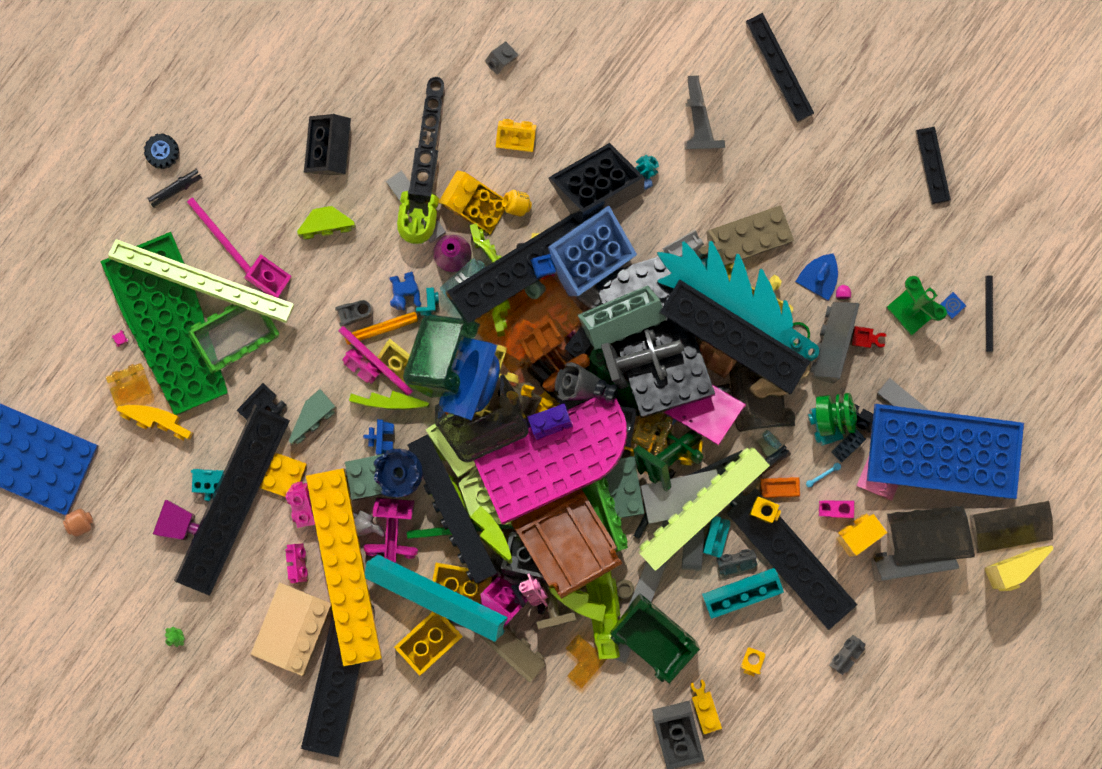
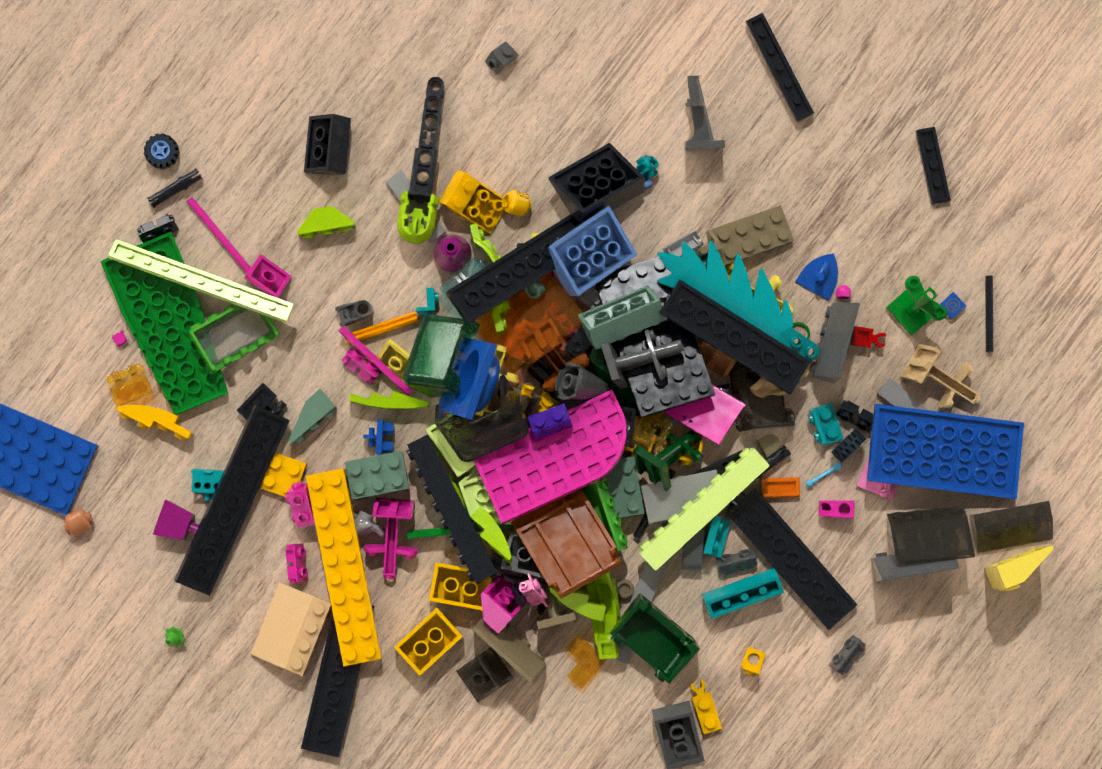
teal tile [364,555,508,642] -> none
dark blue plate [373,448,423,497] -> none
blue animal [389,272,422,311] -> none
yellow bracket [495,119,537,152] -> none
blue tile [531,254,556,278] -> none
black wheel [593,379,619,404] -> none
yellow brick [750,497,781,524] -> none
clear light blue tile [762,430,782,449] -> none
green wheel [816,393,857,436] -> none
yellow brick [836,513,888,557] -> none
none -> black hinge [137,214,179,243]
none -> clear smoke slope [456,647,514,702]
none -> tan piece [900,344,981,410]

